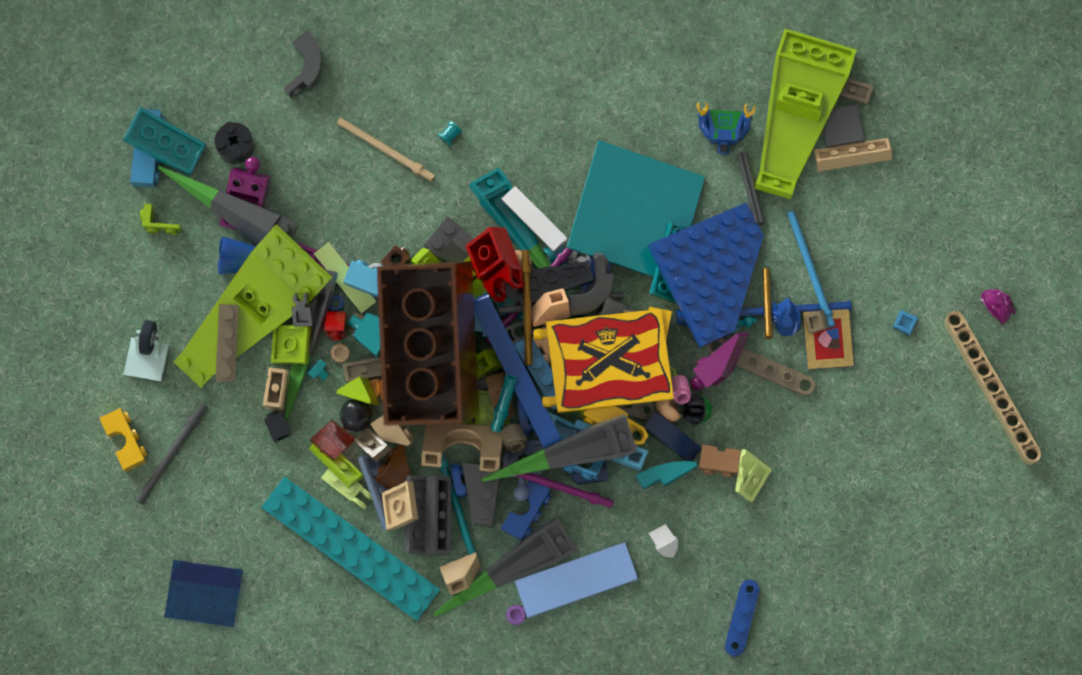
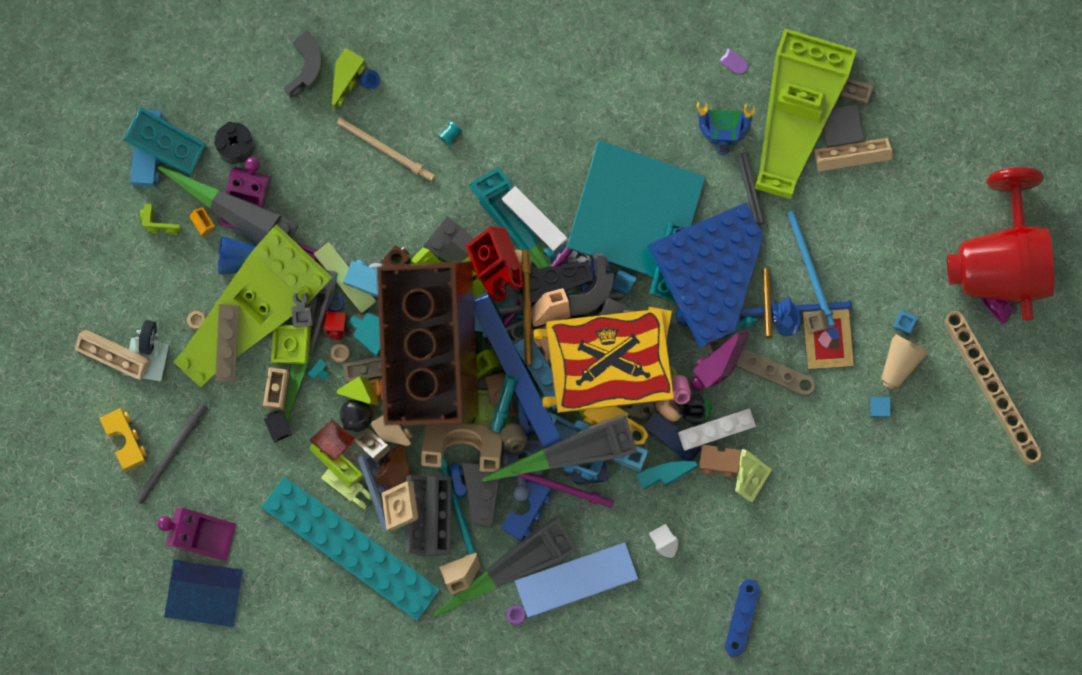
none -> tan slope [75,330,150,380]
none -> magenta slope [157,508,236,561]
none -> tan tile [187,311,206,330]
none -> light orange piece [189,207,215,238]
none -> lime slope [332,48,366,110]
none -> blue tile [360,70,380,89]
none -> dark azure tile [612,270,637,296]
none -> white plate [678,408,756,451]
none -> medium lavender piece [719,49,748,74]
none -> dark azure tile [870,397,890,417]
none -> tan cone [881,334,928,389]
none -> red piece [947,167,1054,321]

